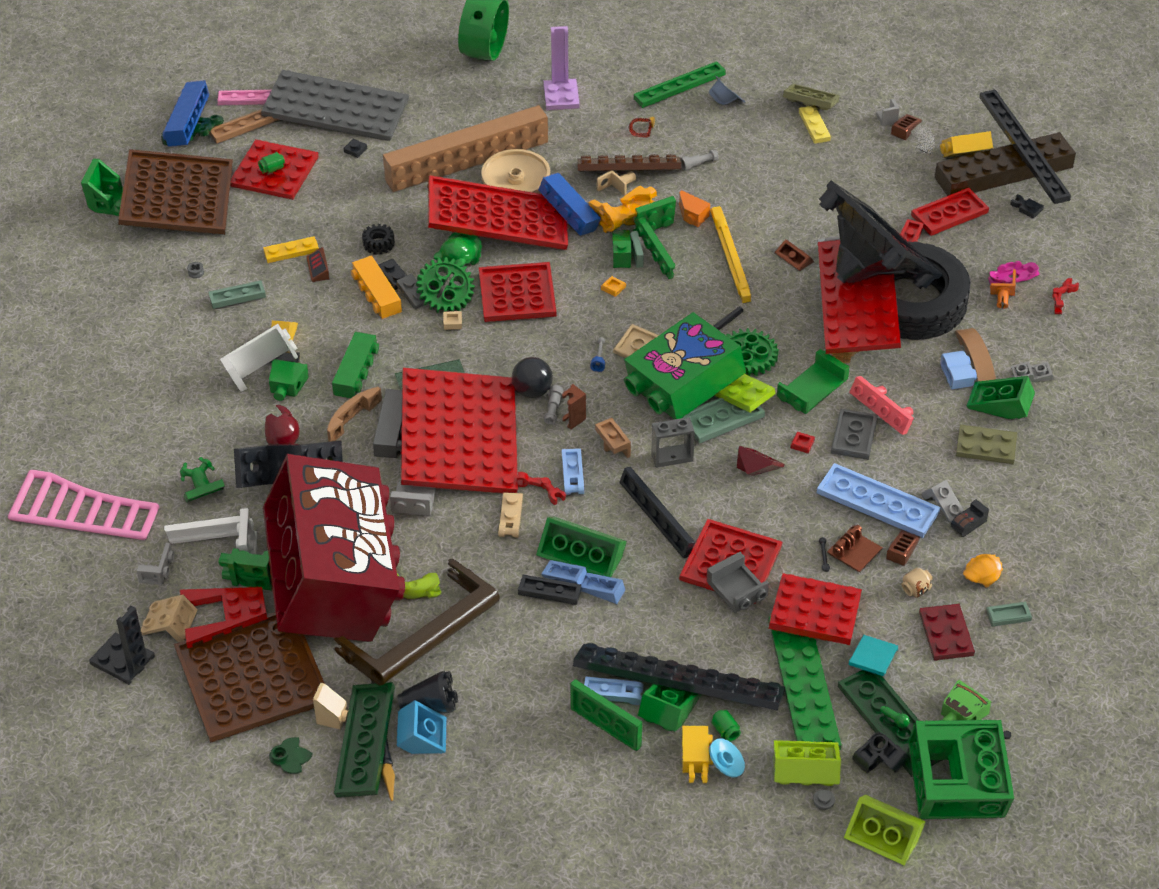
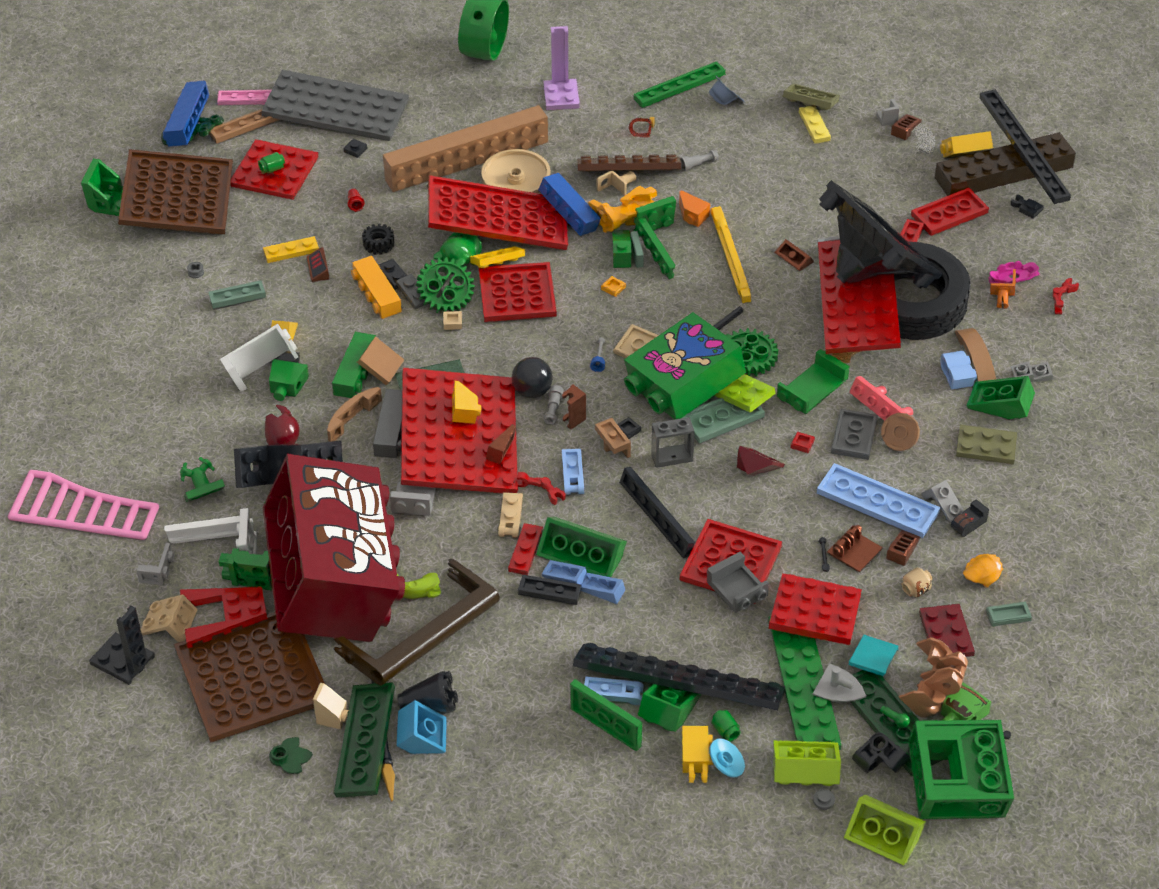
none -> red cone [348,189,365,212]
none -> medium nougat tile [357,337,404,385]
none -> yellow slope [452,381,481,424]
none -> yellow plate [470,246,525,268]
none -> copper slope [486,425,516,464]
none -> red plate [508,523,543,575]
none -> black tile [617,417,641,439]
none -> light grey shield [813,663,866,702]
none -> medium nougat tile [881,413,920,451]
none -> nougat piece [899,637,968,718]

